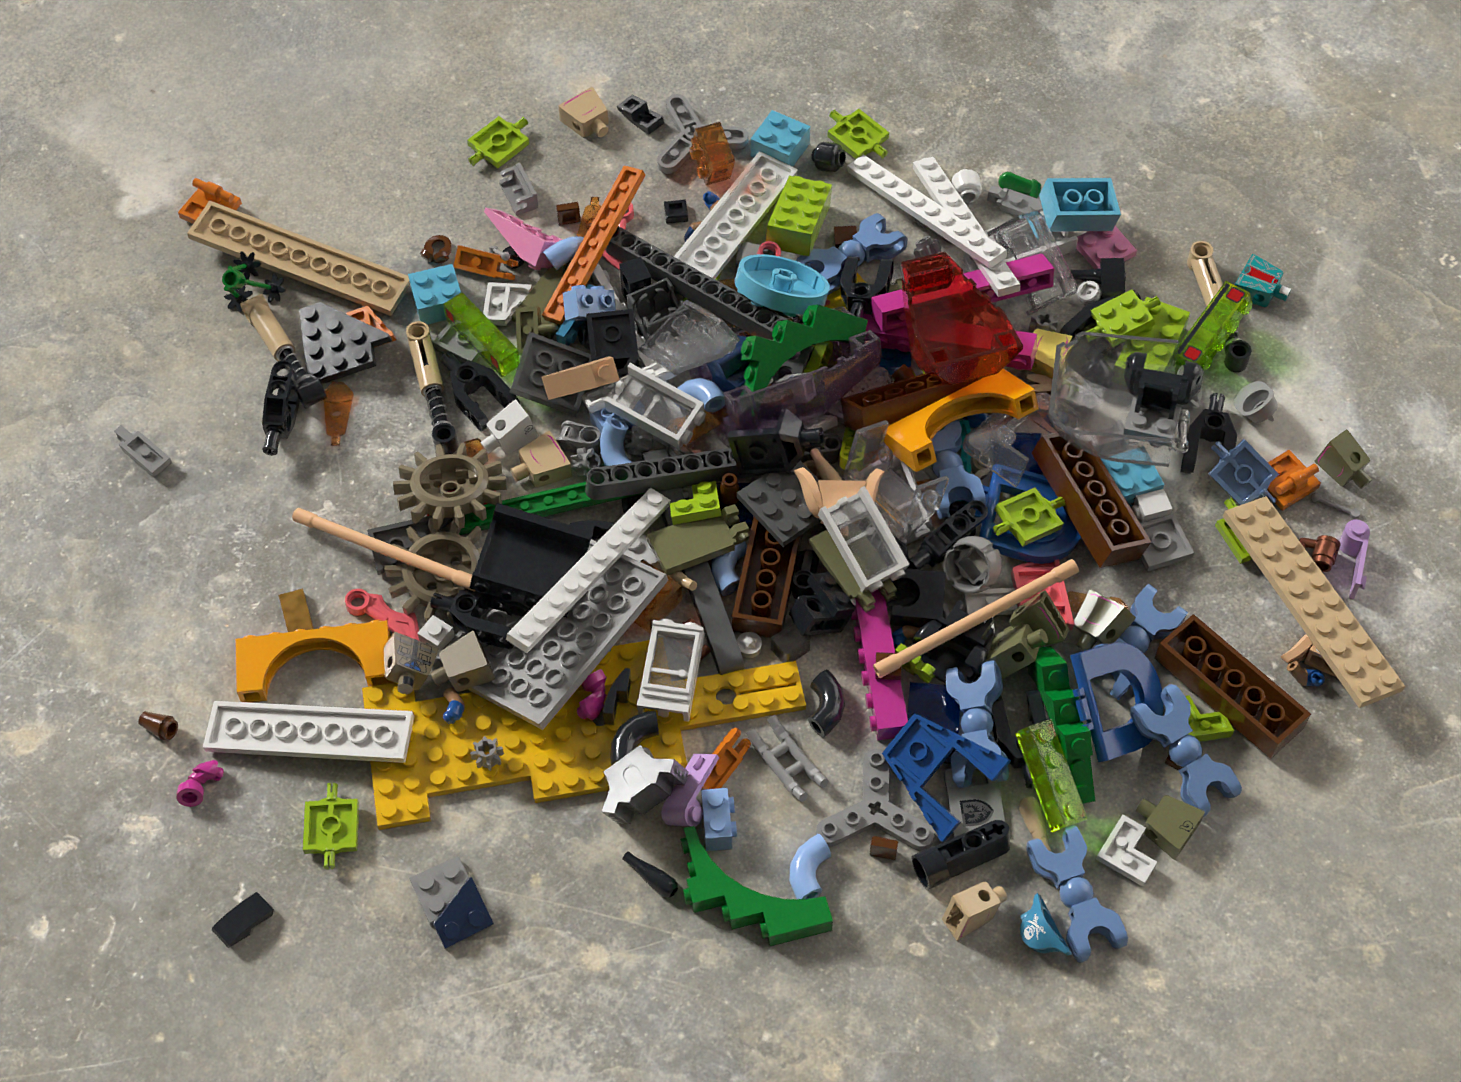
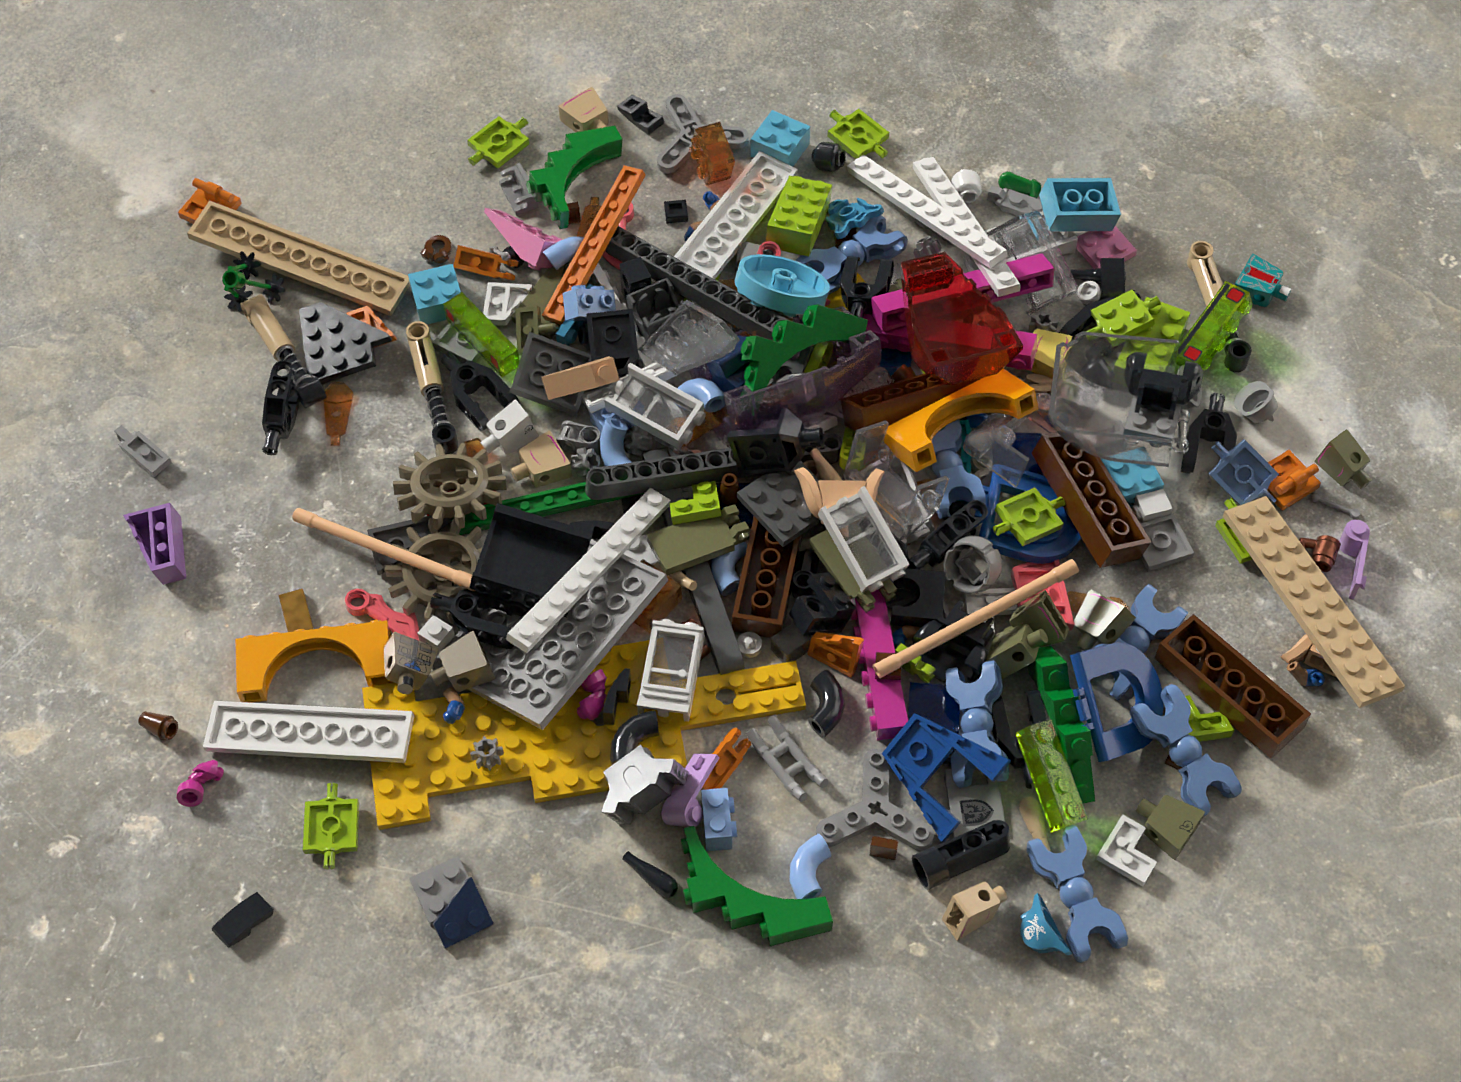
none -> medium lavender wedge [123,503,186,585]
none -> green arch [526,126,623,229]
none -> orange wing [807,632,864,678]
none -> dark azure tile [826,198,884,239]

